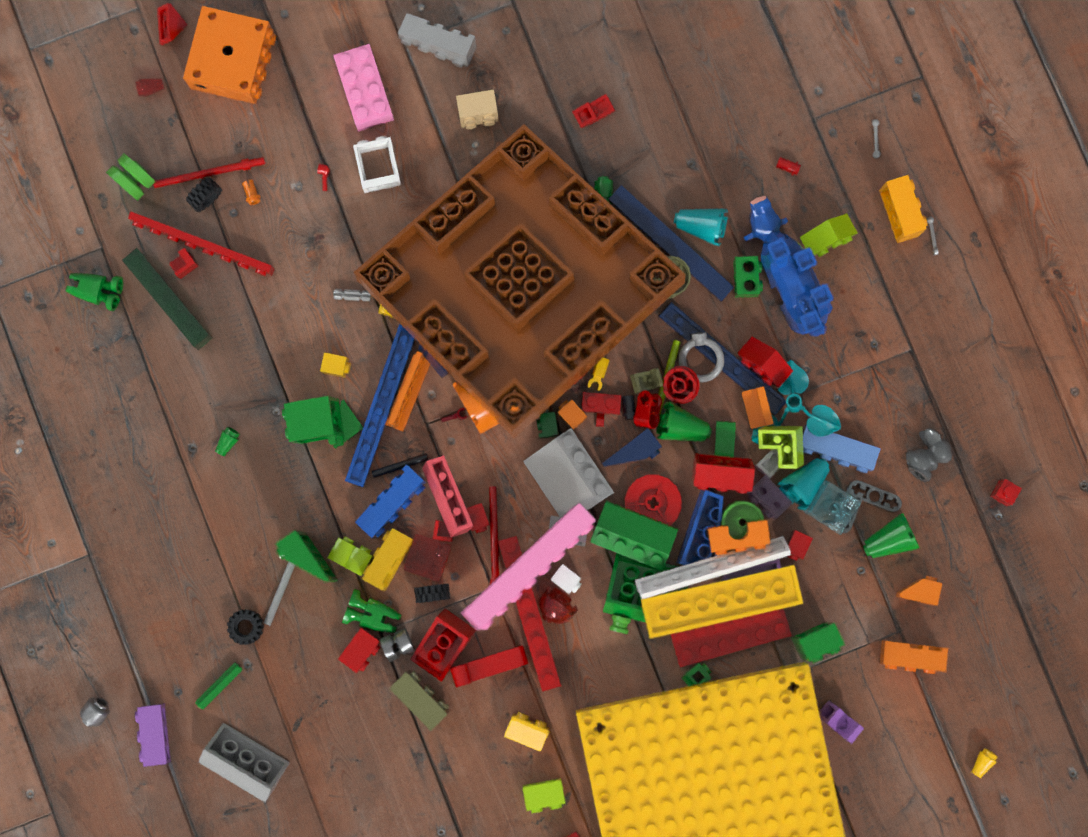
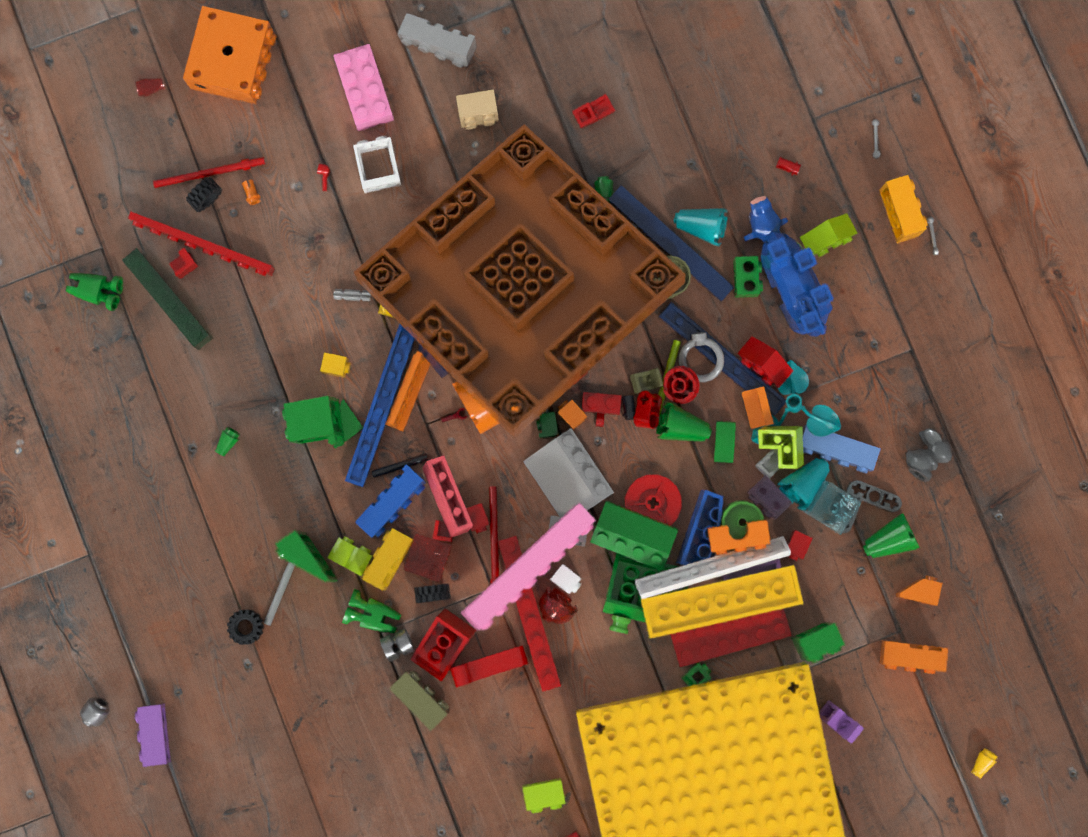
bright green wheel [106,153,156,201] -> none
red slope [157,3,188,45] -> none
green axle [195,662,243,709] -> none
light grey slope [199,723,290,802] -> none
red brick [338,627,381,673] -> none
yellow slope [504,712,549,751] -> none
yellow bar [588,358,610,391] -> none
dark blue slope [602,428,662,467] -> none
red brick [692,453,755,494] -> none
red brick [990,479,1022,506] -> none

